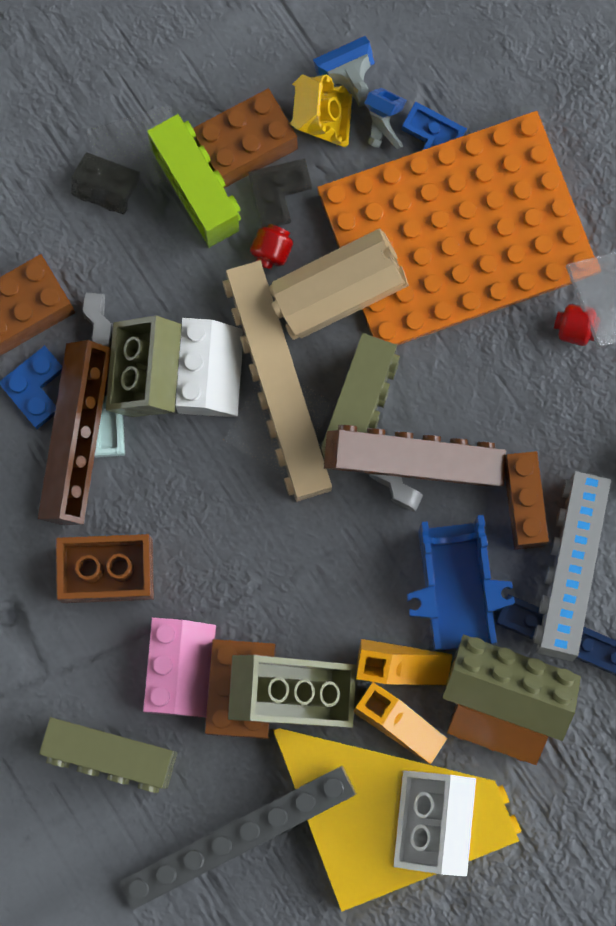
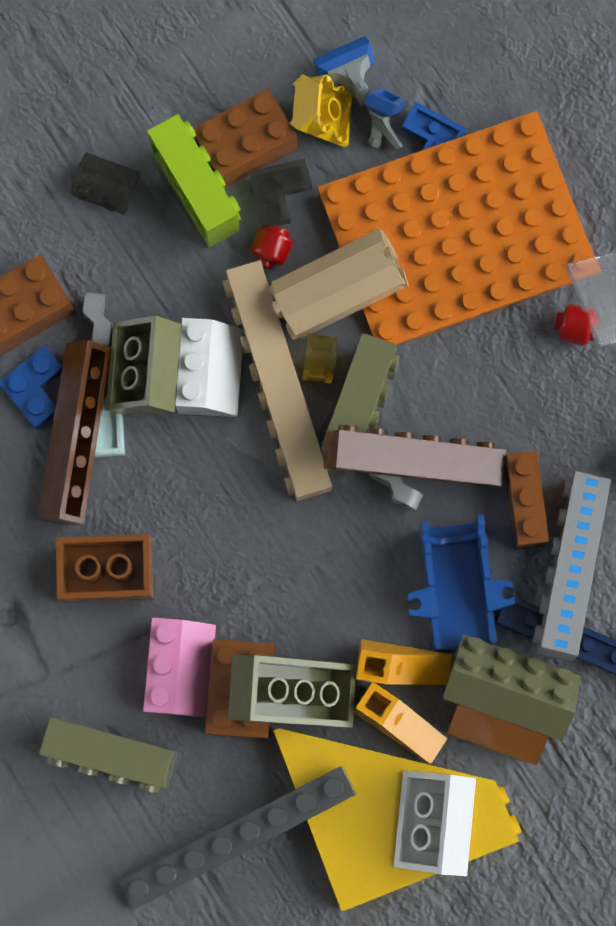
none -> clear yellow brick [302,333,337,383]

